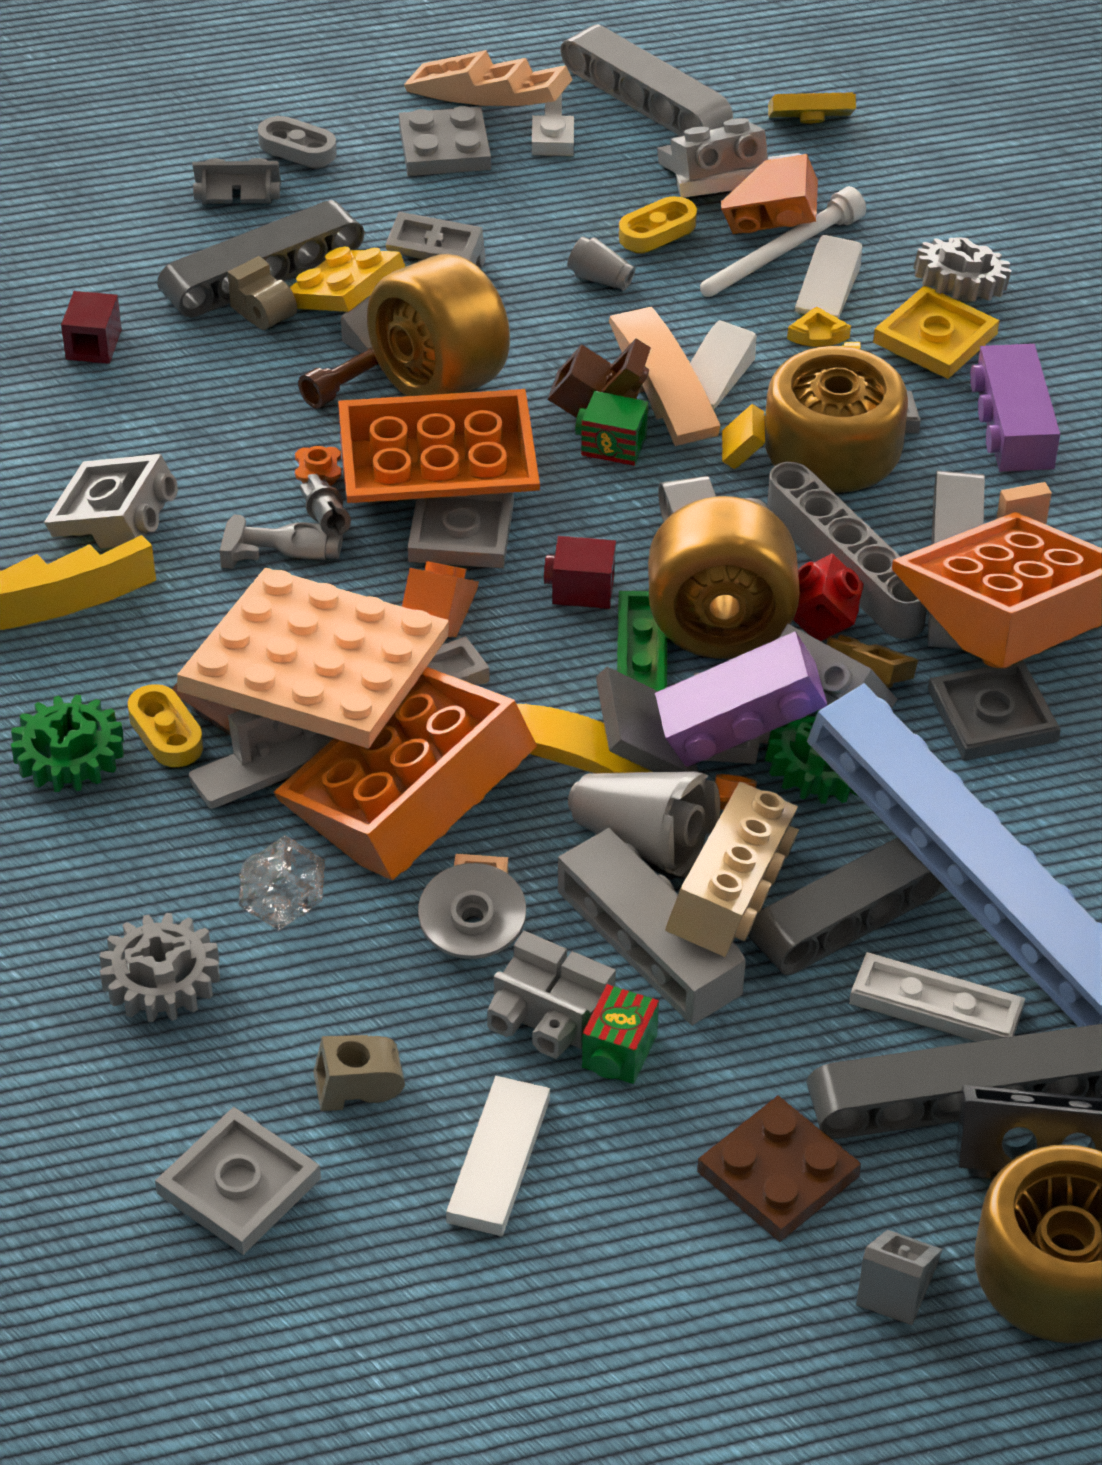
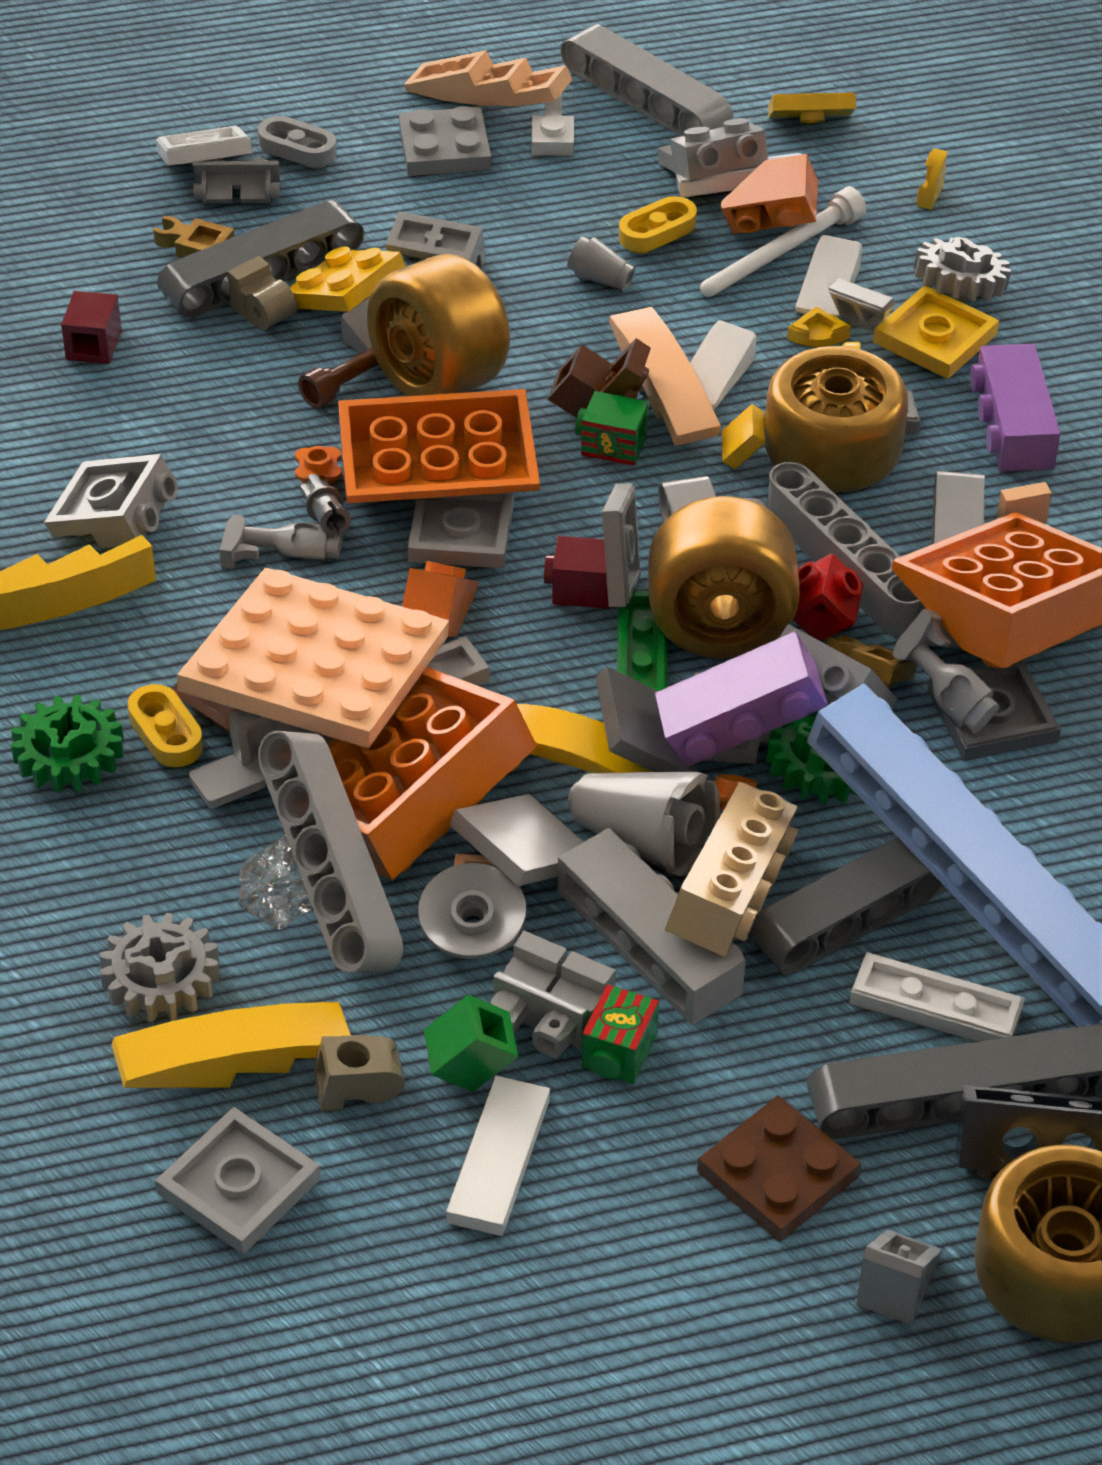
none -> yellow slope [111,1002,351,1088]
none -> pearl gold plate [153,216,235,258]
none -> white tile [156,126,252,166]
none -> light grey beam [258,731,403,973]
none -> green brick [424,994,518,1092]
none -> light grey tile [450,794,583,887]
none -> light grey tile [602,483,641,607]
none -> light grey tile [828,278,895,332]
none -> light grey piece [892,609,999,733]
none -> yellow tile [916,148,948,210]

